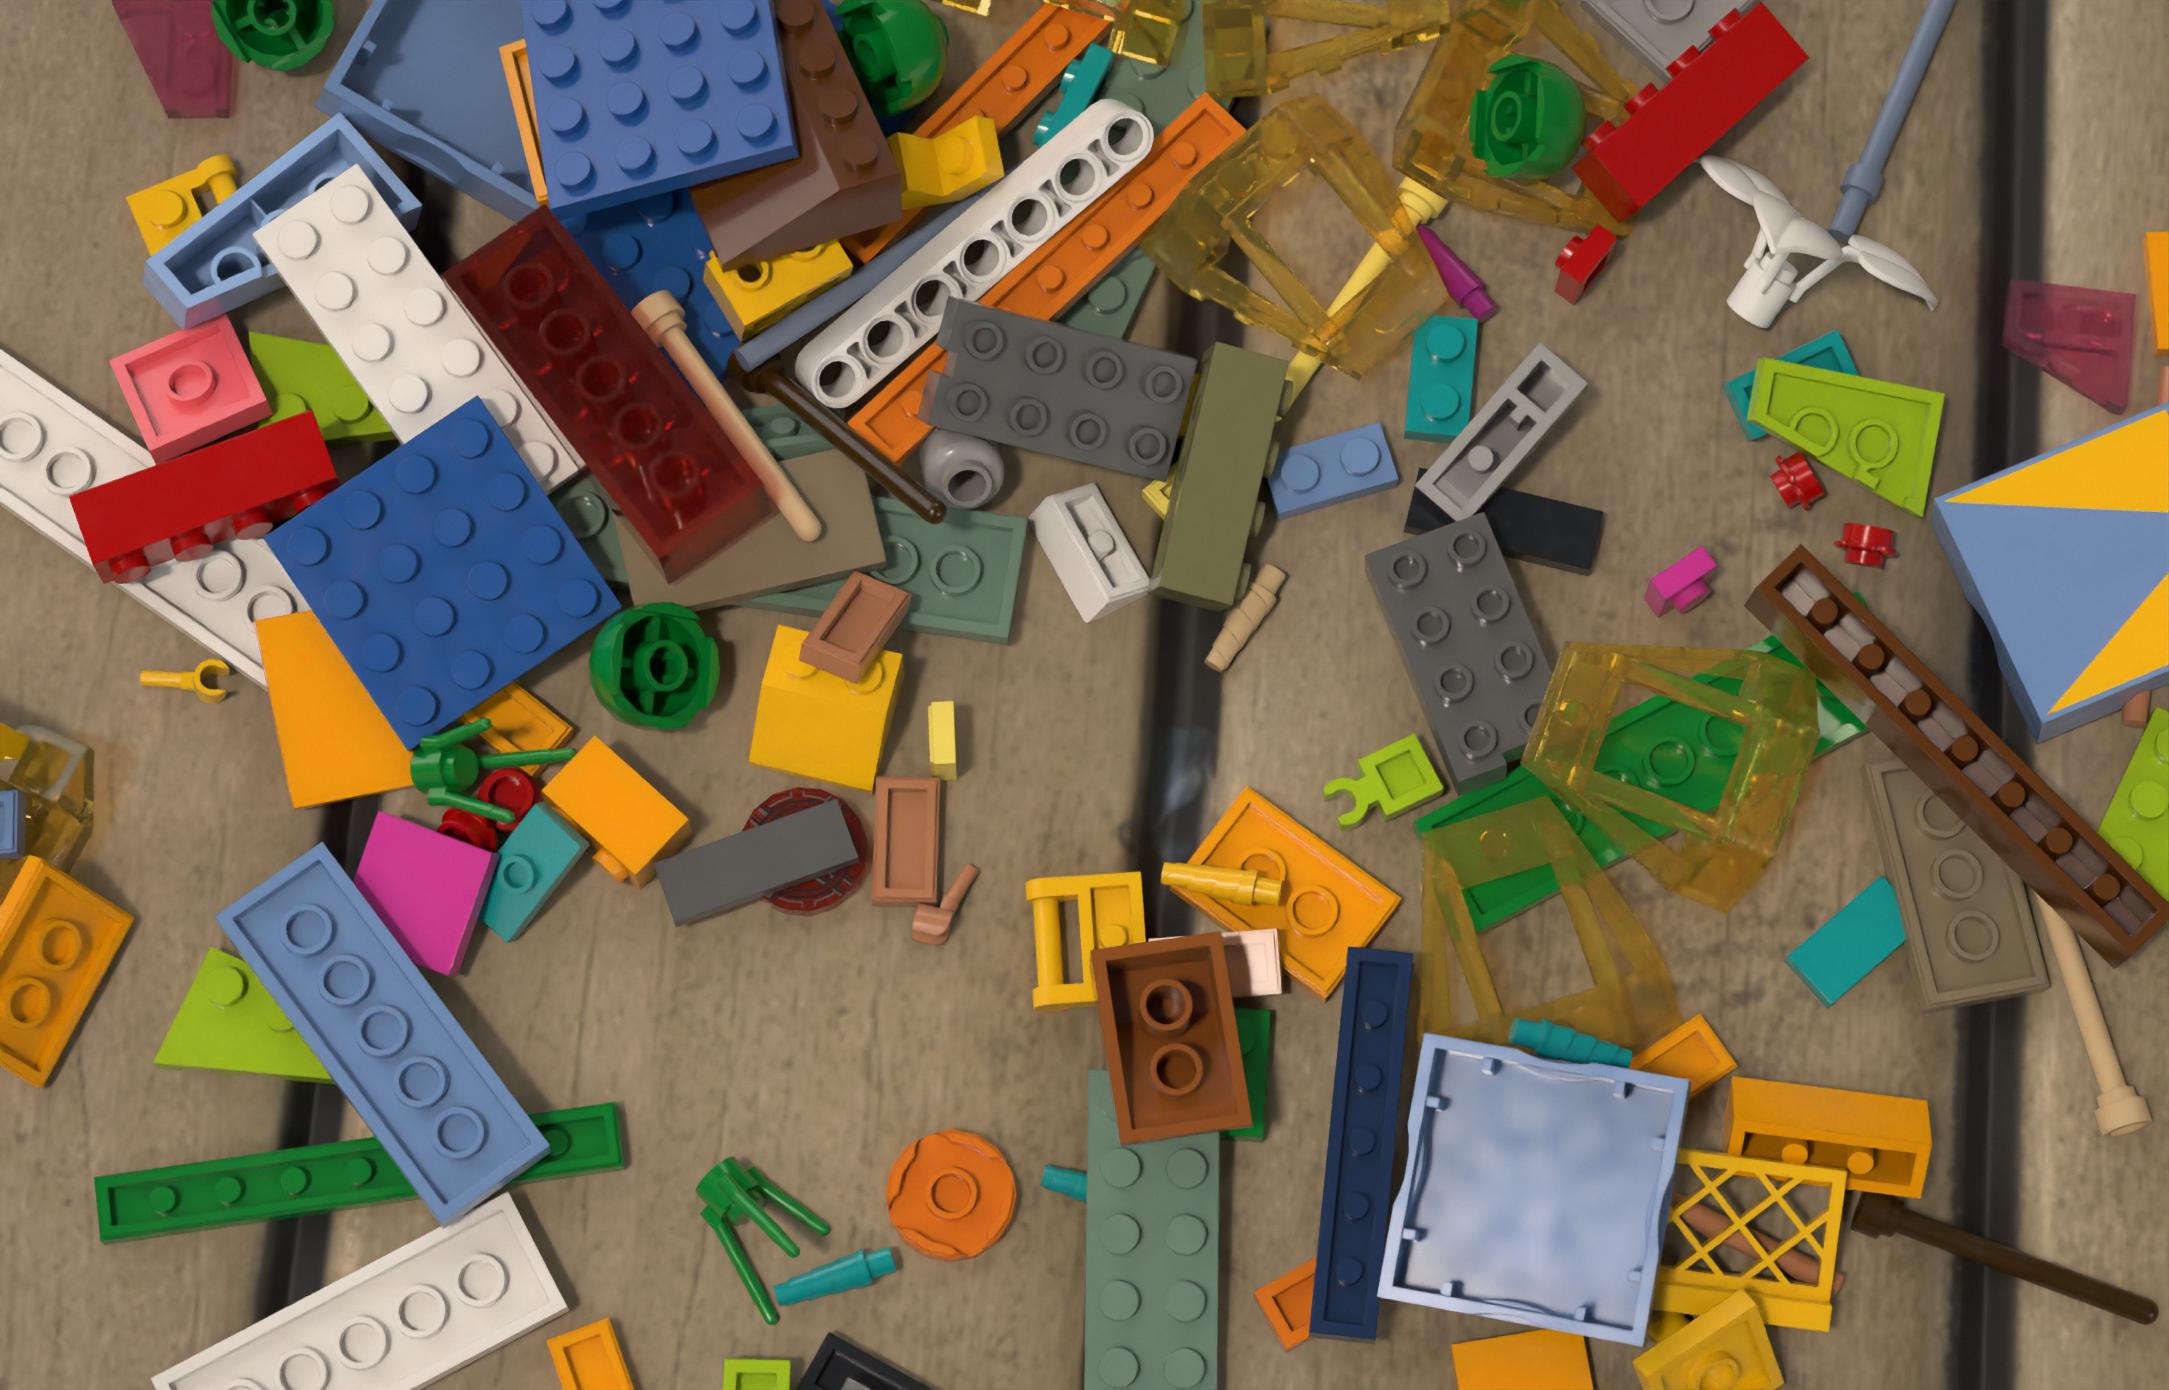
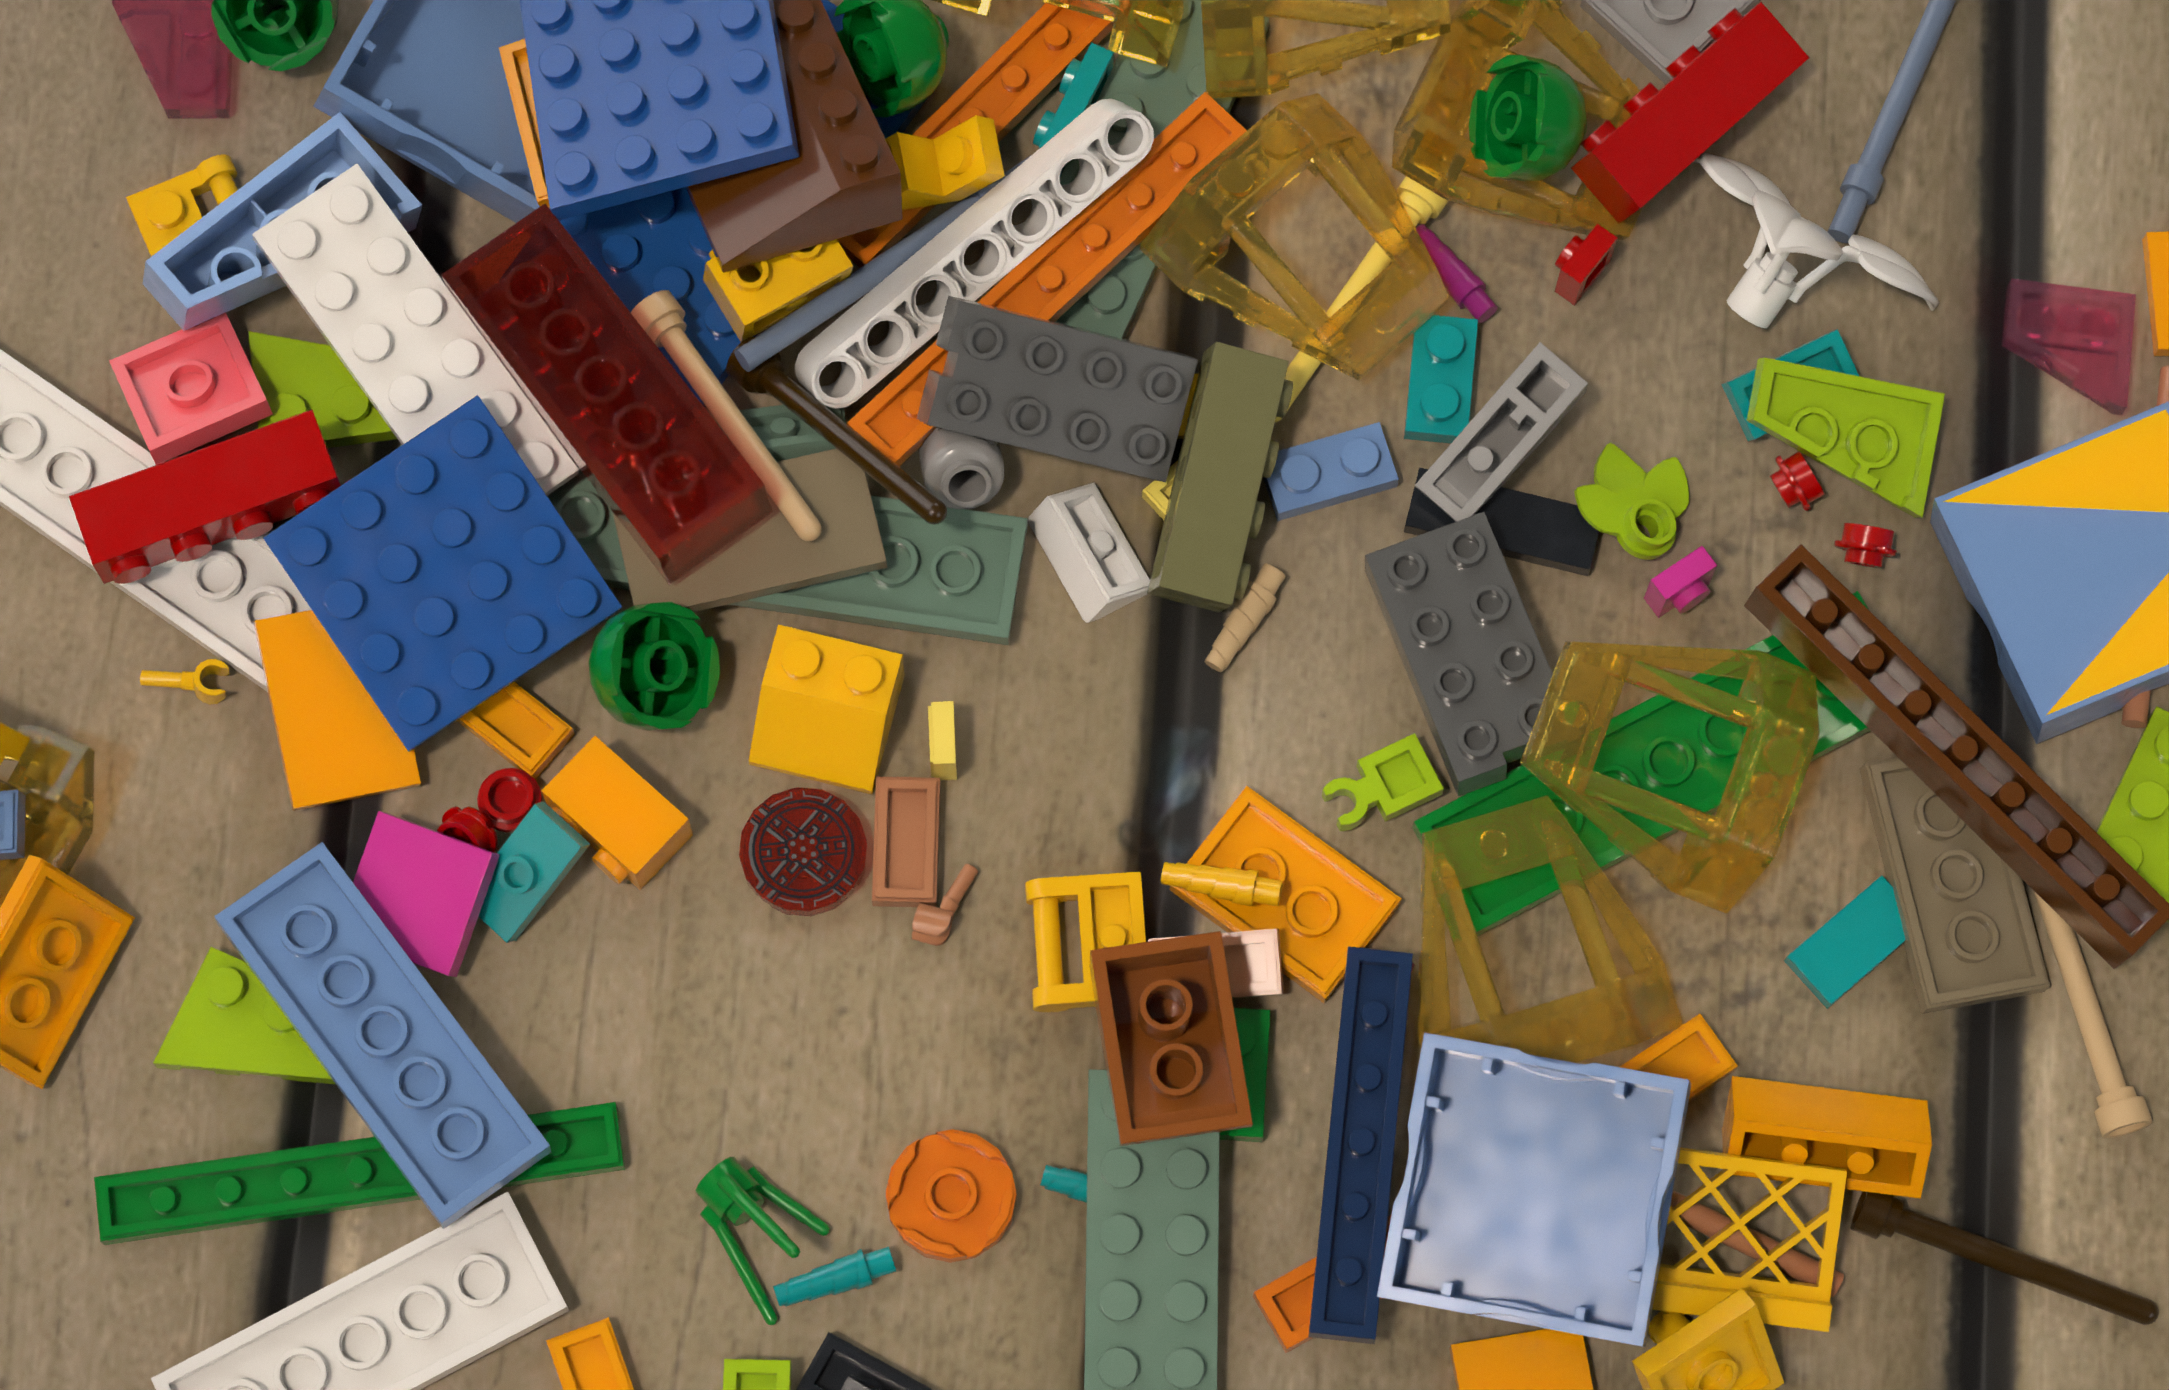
green plant [410,718,577,823] -> none
dark grey tile [654,799,859,927] -> none
nougat tile [799,571,912,684] -> none
teal animal [1509,1017,1632,1069] -> none
none -> lime plate [1574,443,1689,560]

